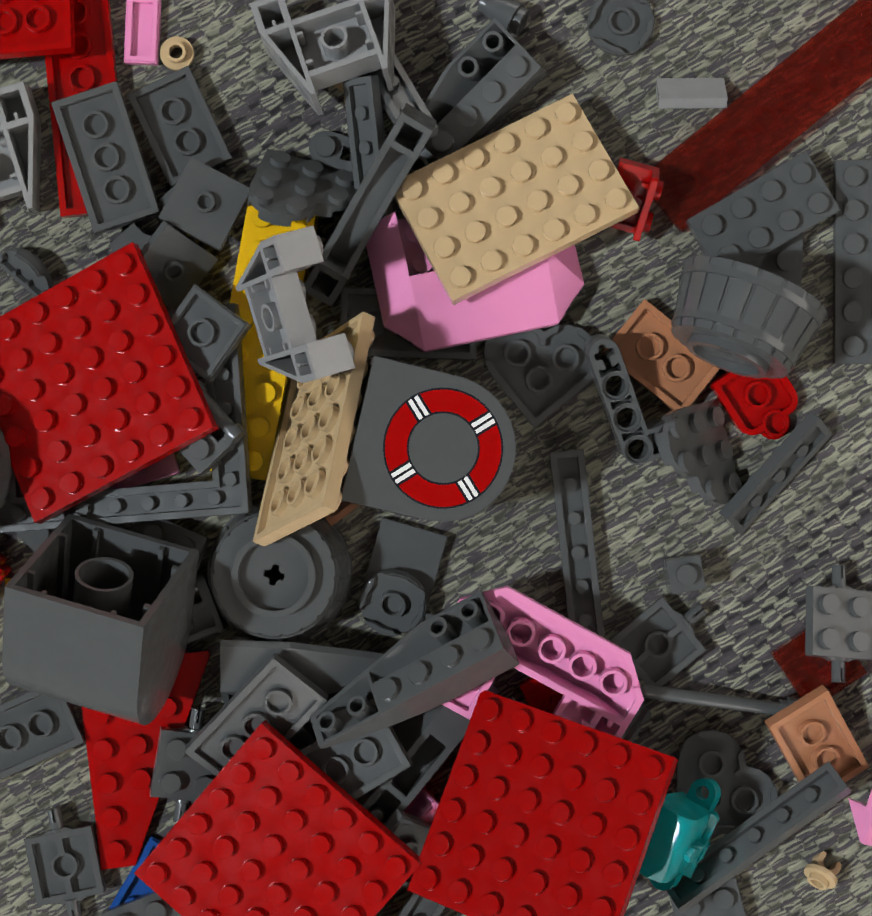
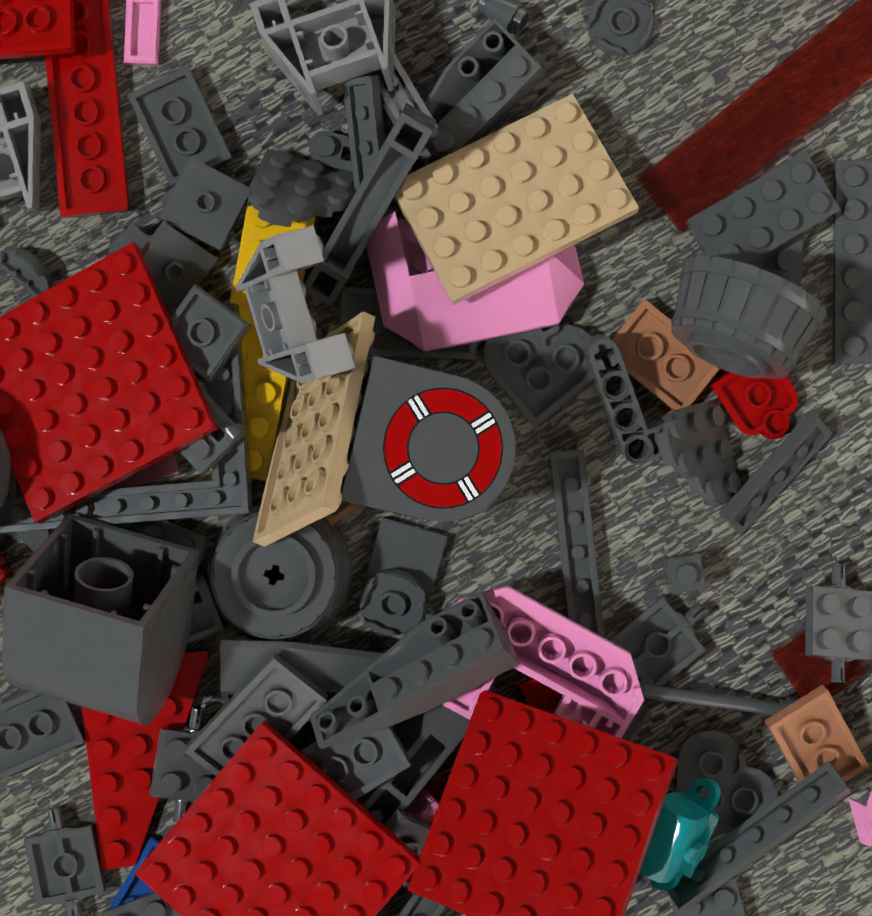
dark grey plate [51,81,161,235] -> none
tan plate [160,36,194,71] -> none
red bracket [610,157,664,242] -> none
light grey tile [656,78,728,109] -> none
tan plate [804,851,841,890] -> none

